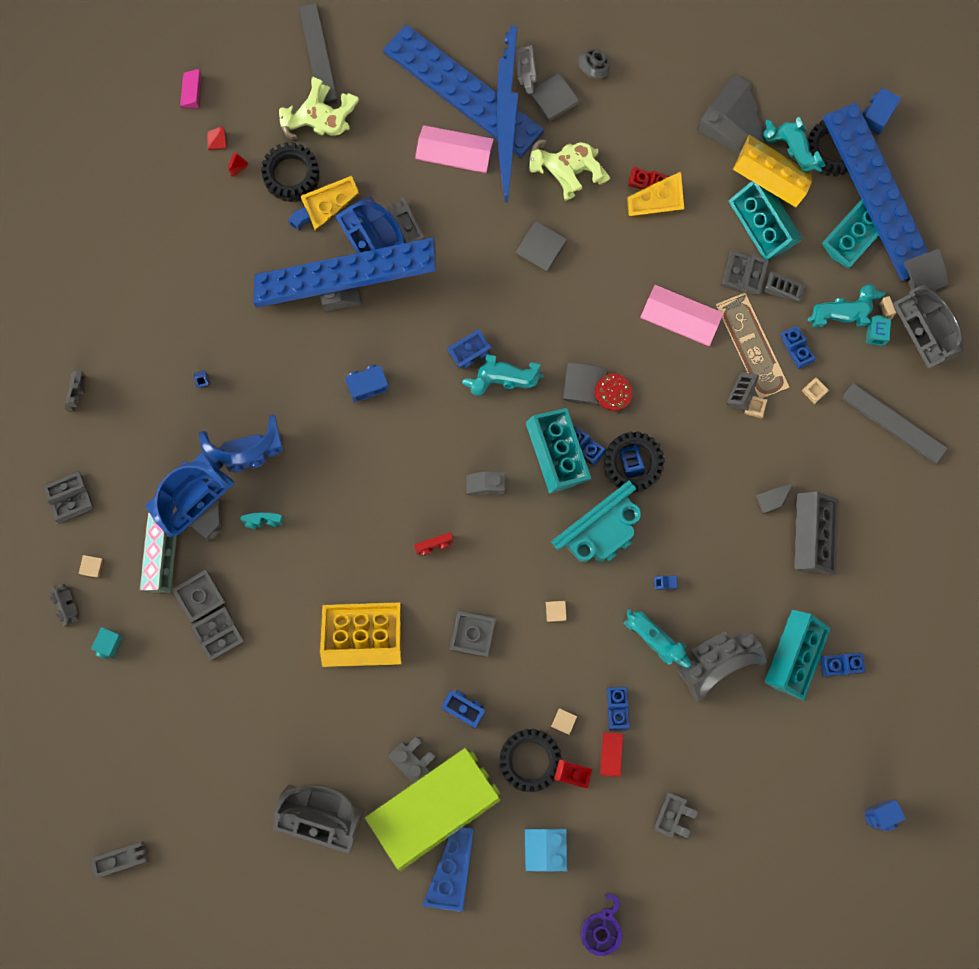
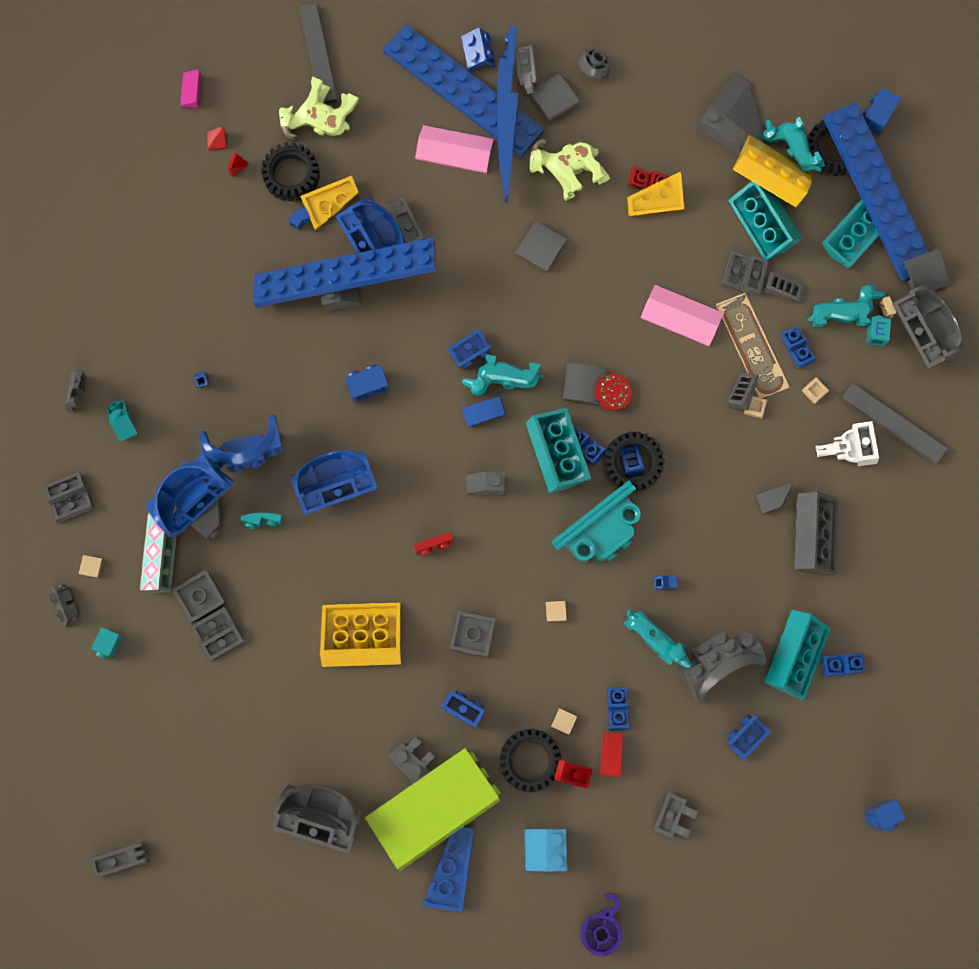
none -> teal slope [106,399,138,442]
none -> blue piece [291,450,378,515]
none -> bracket [461,27,495,71]
none -> blue slope [462,396,506,427]
none -> blue bracket [726,714,771,761]
none -> white brick [816,421,879,466]

